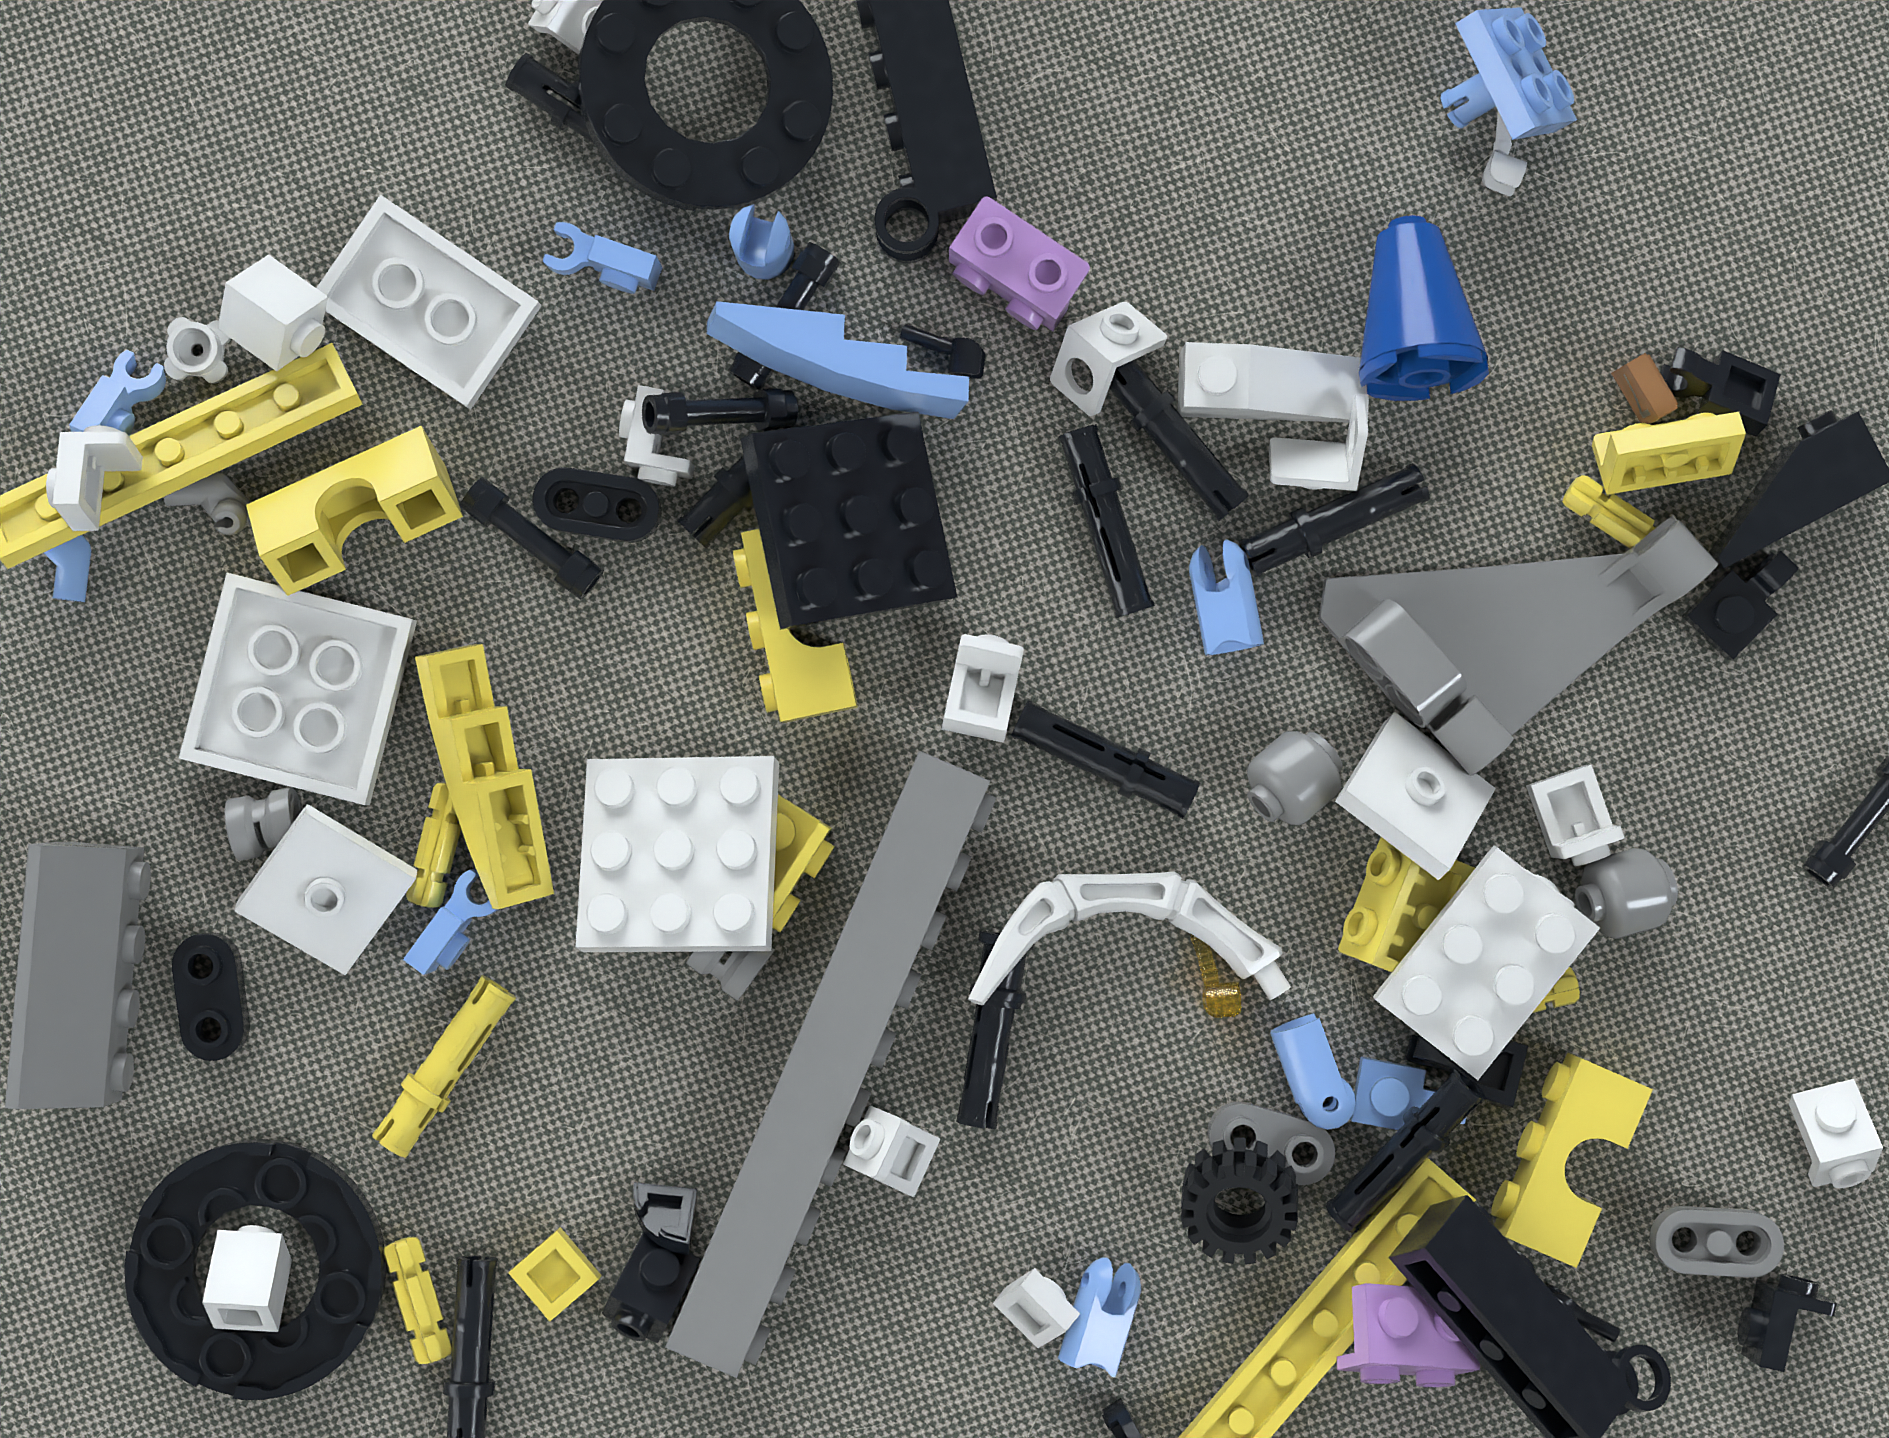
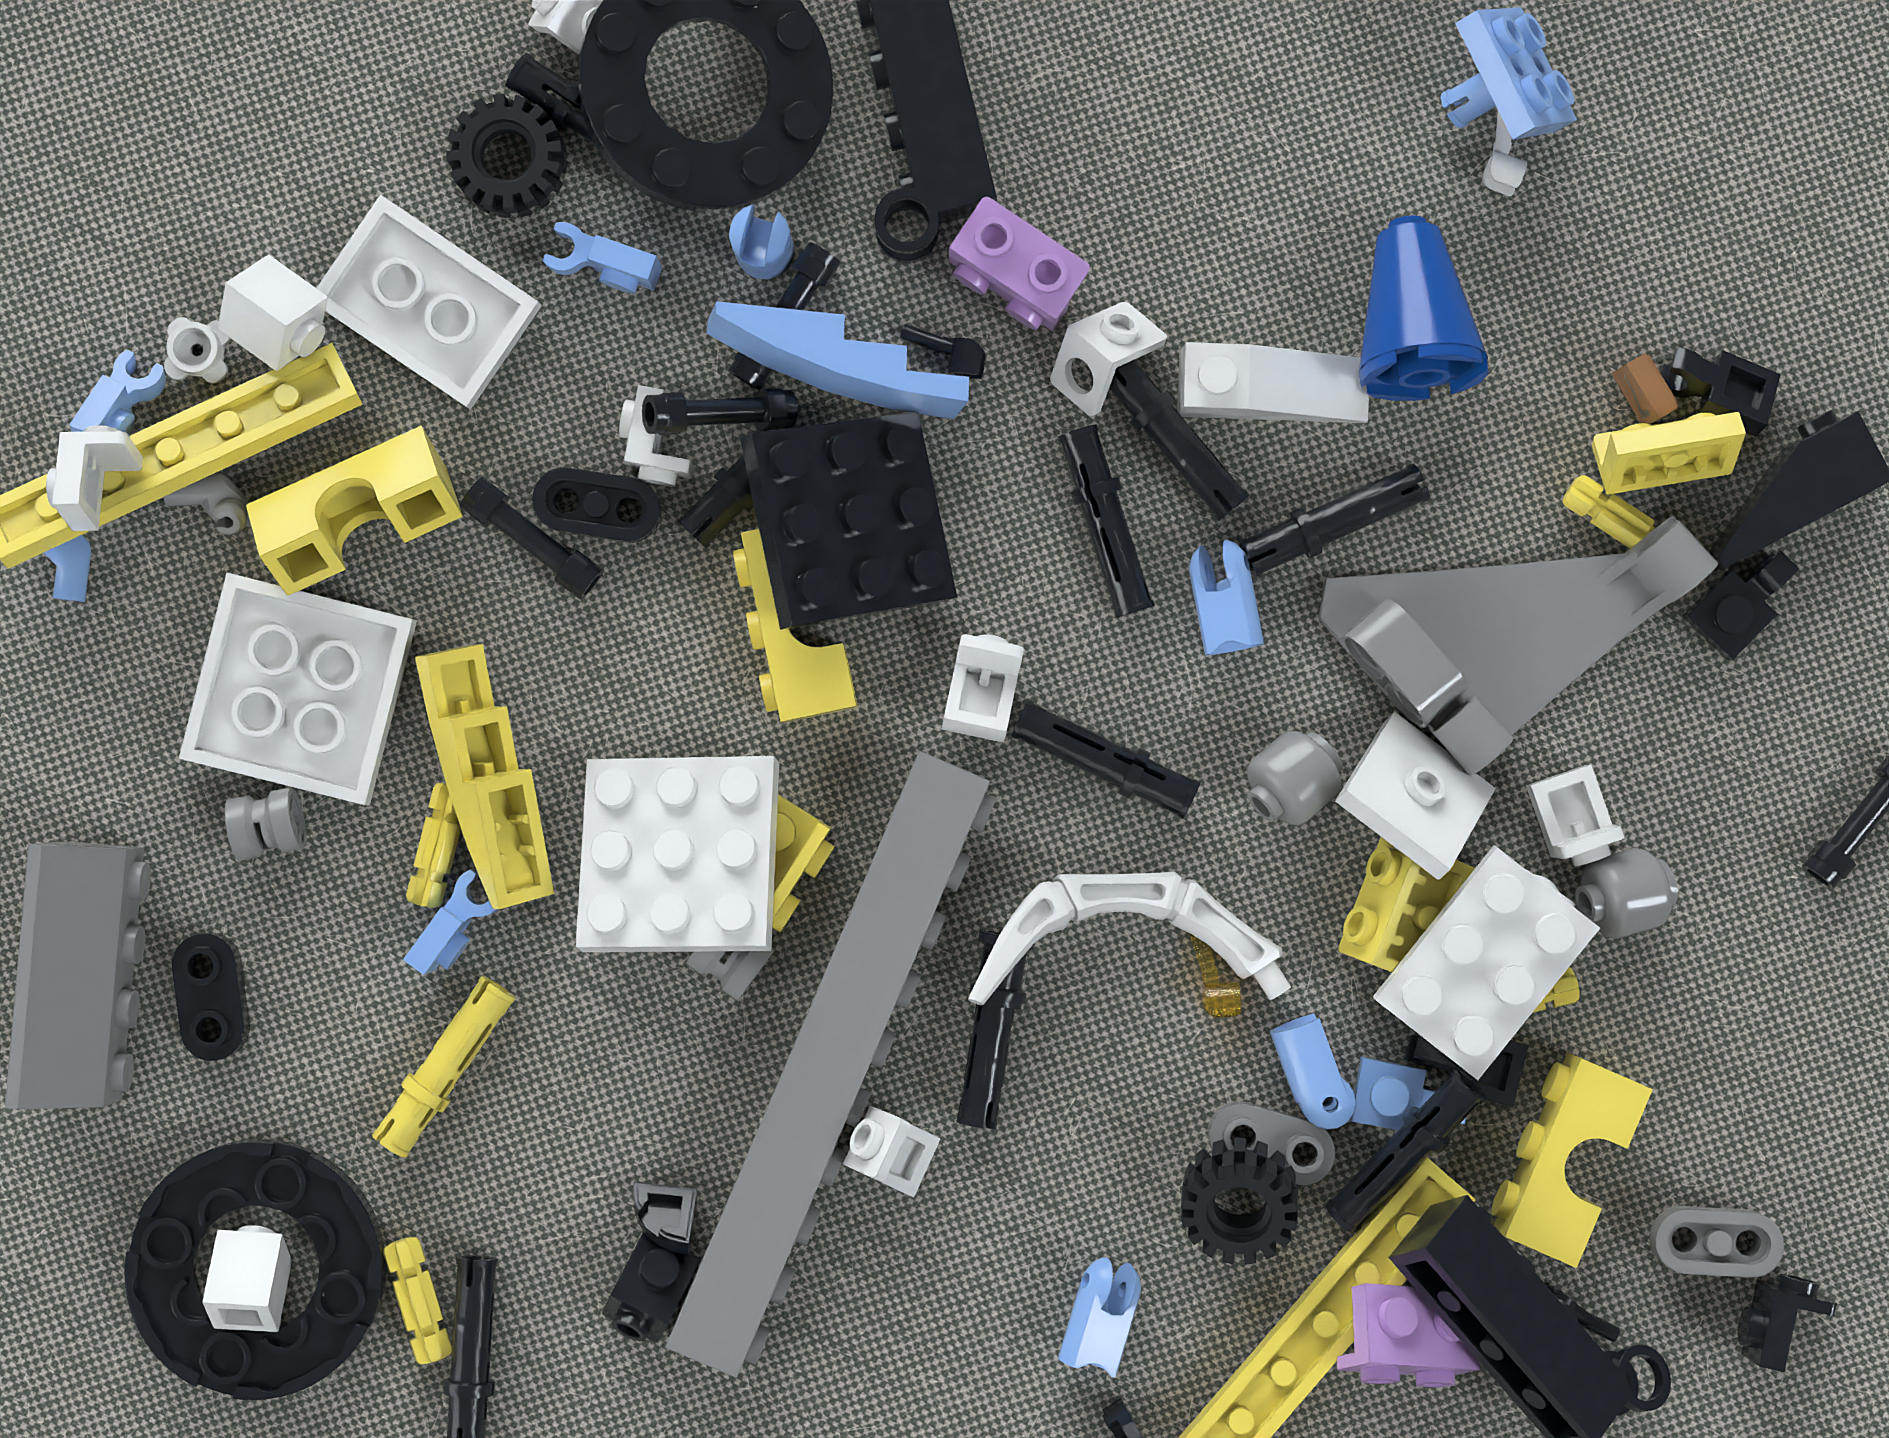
white plate [234,804,417,975] -> none
light yellow plate [508,1227,602,1321] -> none
white plate [993,1268,1080,1348] -> none
white bracket [1269,395,1368,491] -> none
white bracket [1789,1079,1883,1188] -> none
none -> black tyre [446,94,568,218]

